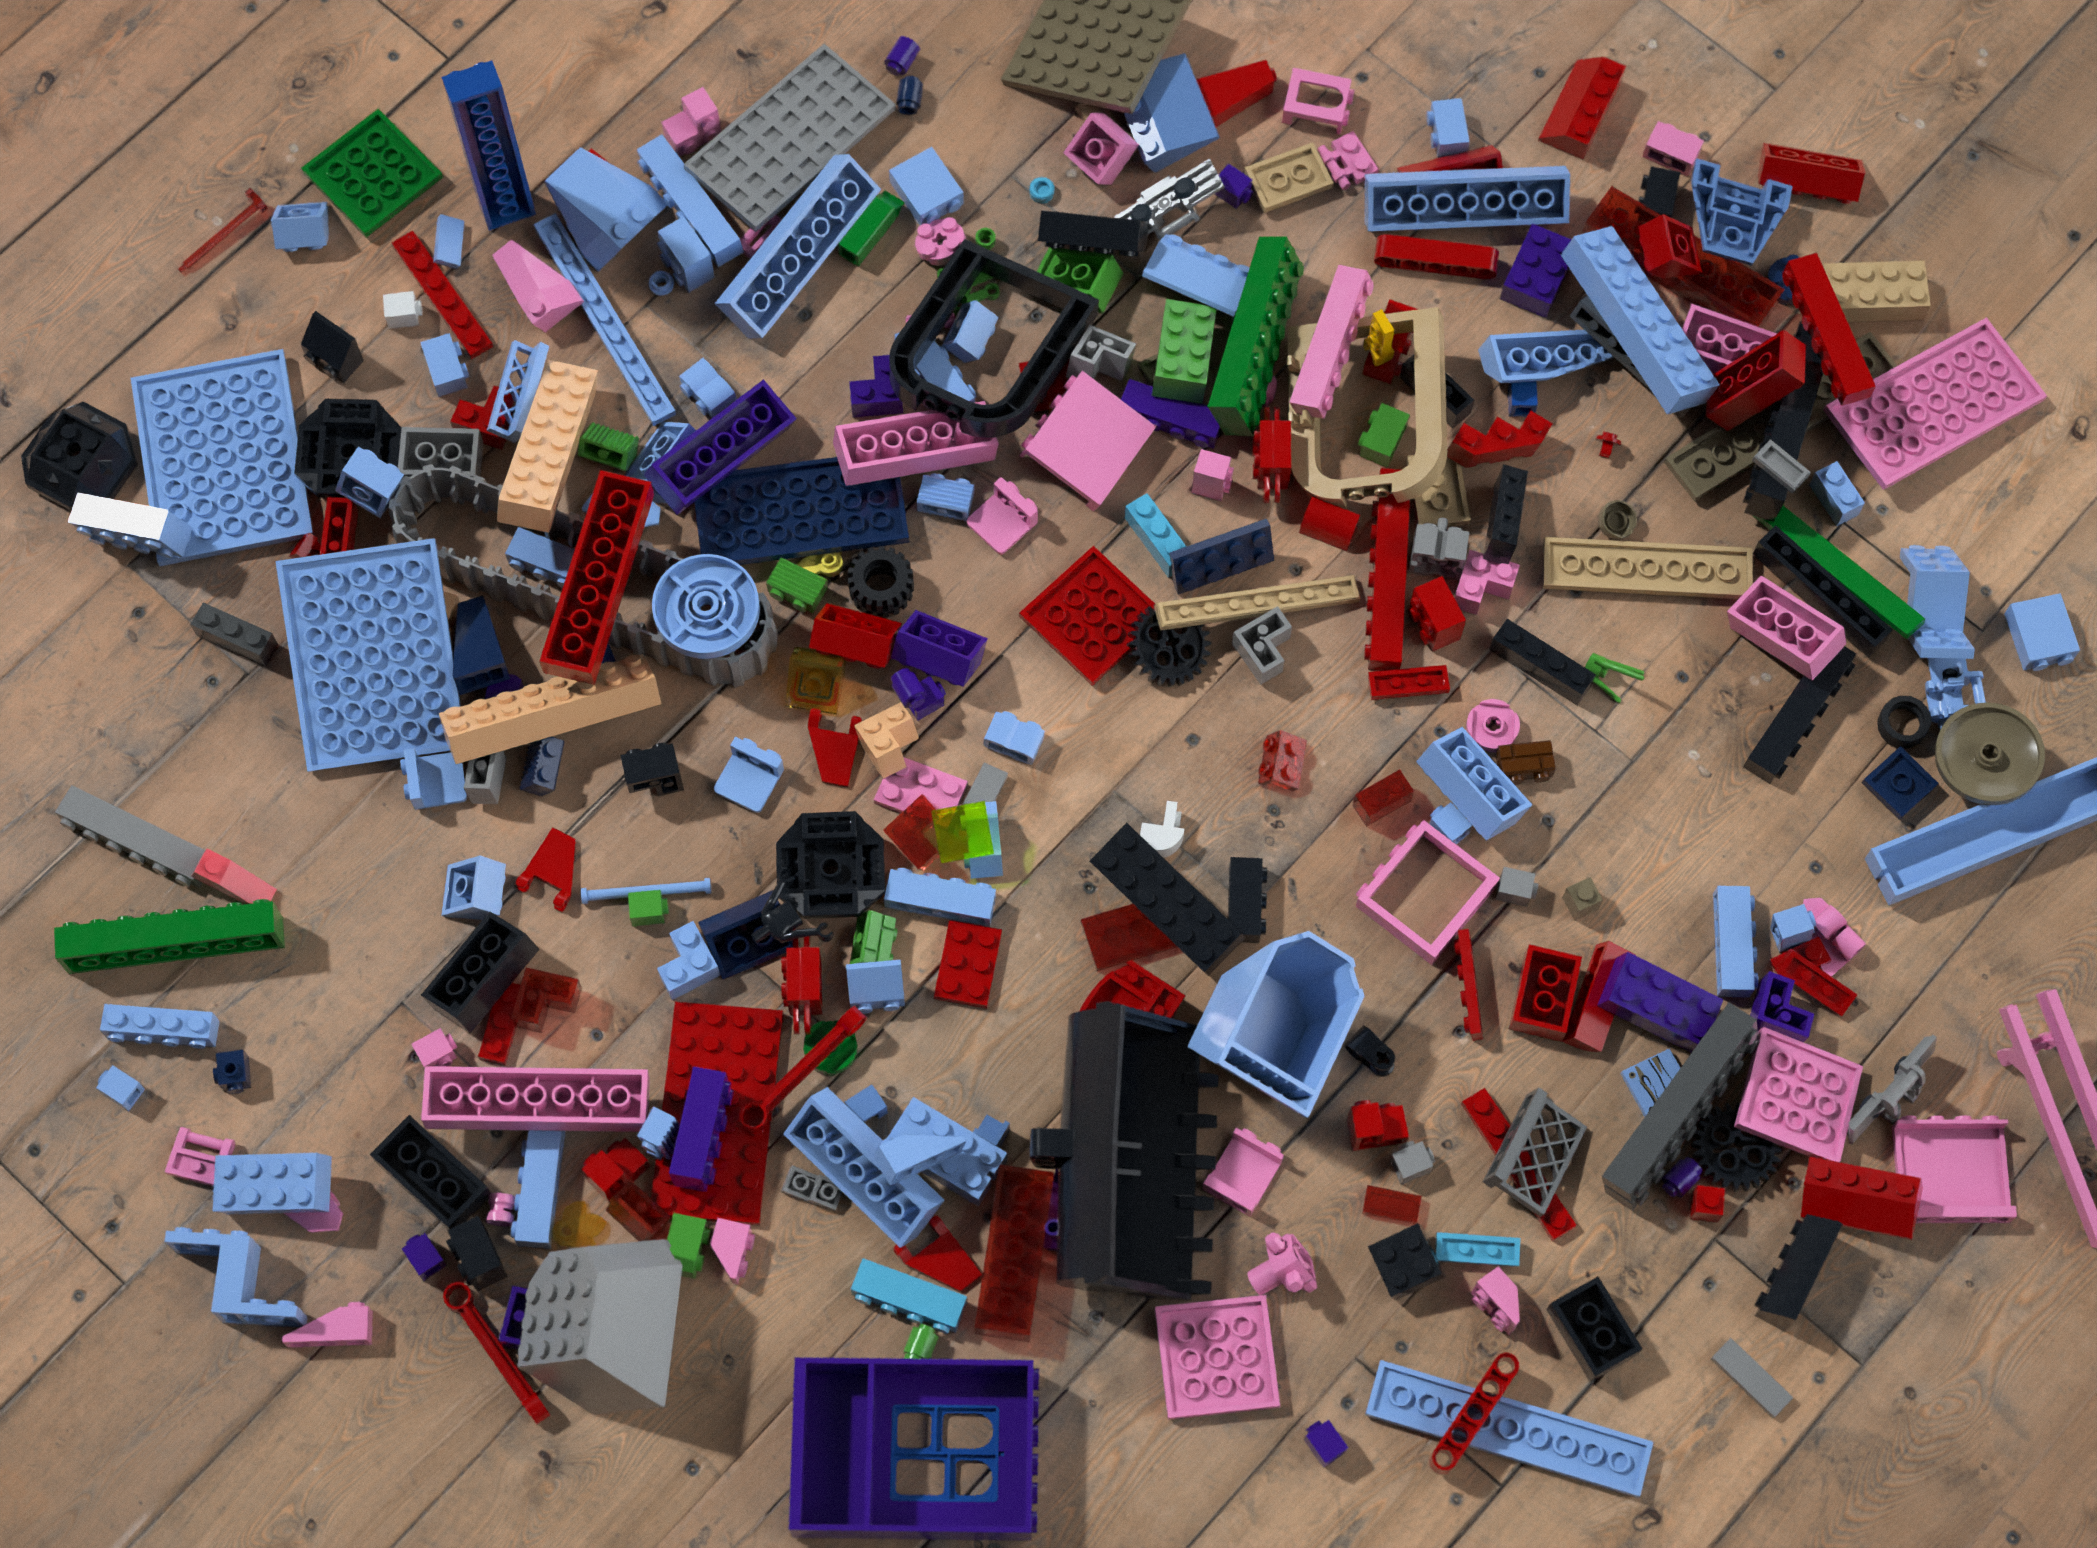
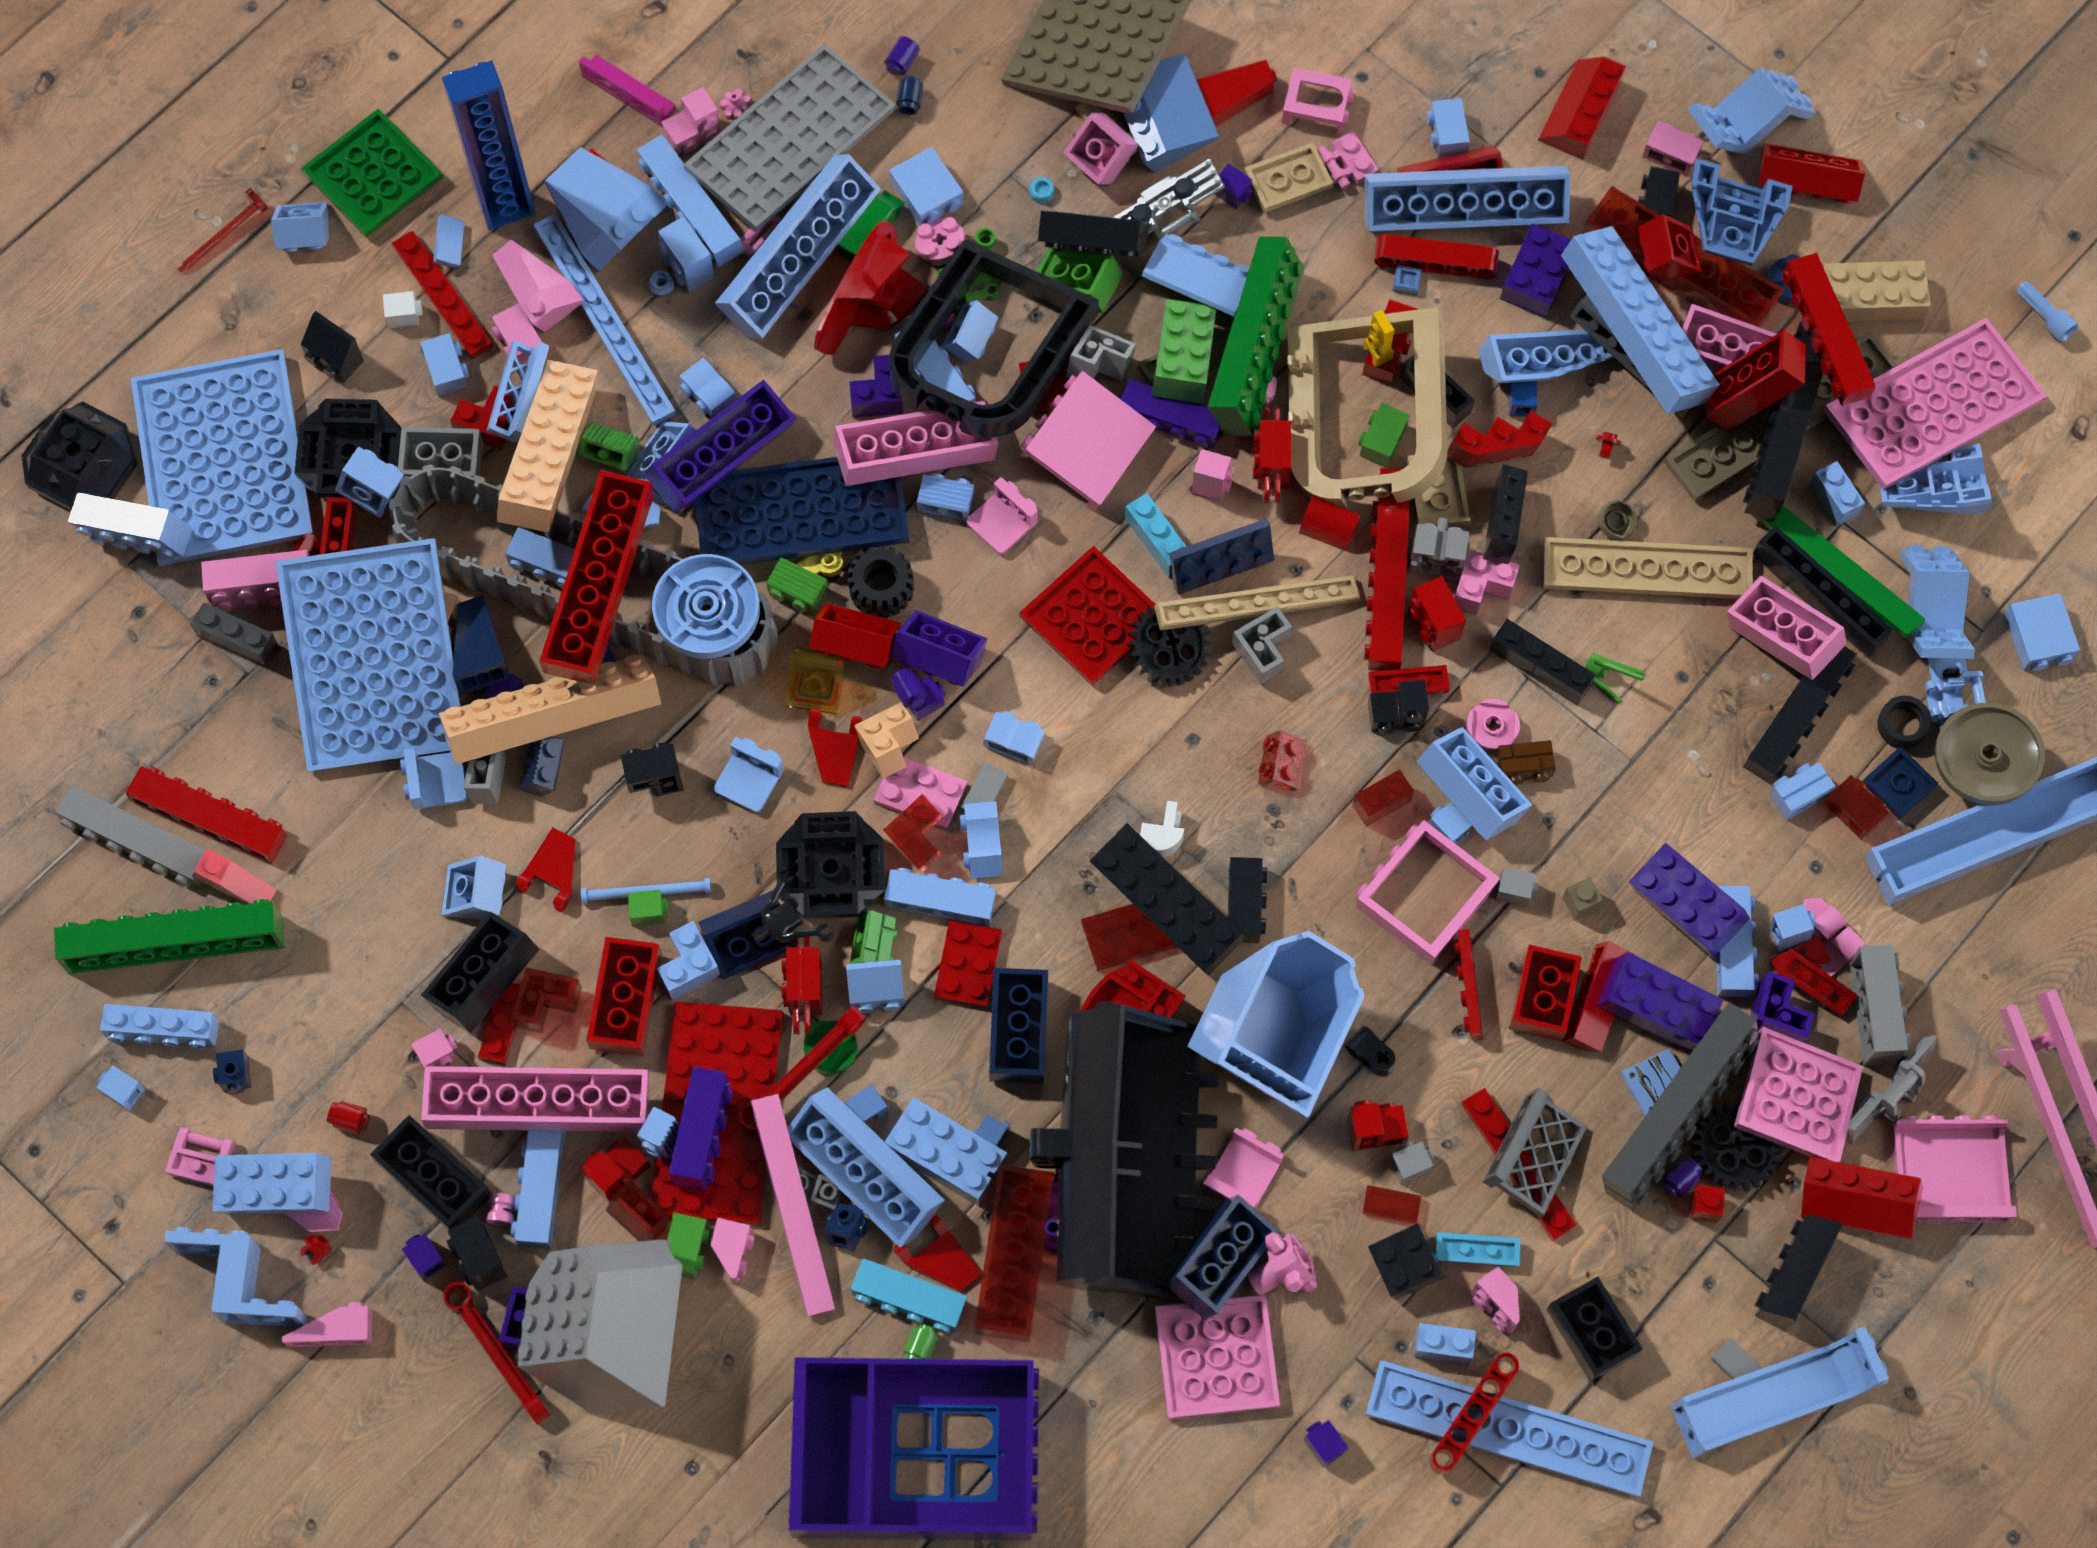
clear yellow plate [552,1201,607,1249] -> none
light blue slope [874,1135,966,1186] -> none
clear neon green plate [931,801,994,864] -> none
bright pink brick [1290,265,1374,419] -> none
light grey tile [1752,439,1811,493] -> none
none -> red brick [125,766,287,864]
none -> bright pink brick [201,550,310,612]
none -> red plate [300,1234,331,1265]
none -> red brick [327,1101,370,1134]
none -> bright pink brick [491,303,542,365]
none -> dark pink fence [579,54,676,127]
none -> red brick [586,936,662,1056]
none -> bright pink plant [720,89,752,119]
none -> bright pink tile [751,1094,835,1317]
none -> red piece [814,221,928,355]
none -> dark blue brick [824,1203,868,1252]
none -> dark blue brick [989,968,1048,1084]
none -> dark blue brick [1163,1194,1279,1320]
none -> black brick [1368,680,1429,734]
none -> medium blue tile [1393,265,1422,295]
none -> light blue brick [1414,1323,1476,1364]
none -> dark purple brick [1629,842,1750,958]
none -> light blue panel [1670,1327,1889,1459]
none -> light blue bracket [1687,68,1816,155]
none -> light blue brick [1770,763,1836,820]
none -> clear red brick [1824,775,1890,841]
none -> light grey brick [1849,945,1911,1066]
none -> light blue wedge [1880,443,1992,515]
none -> light blue piece [2017,281,2079,342]

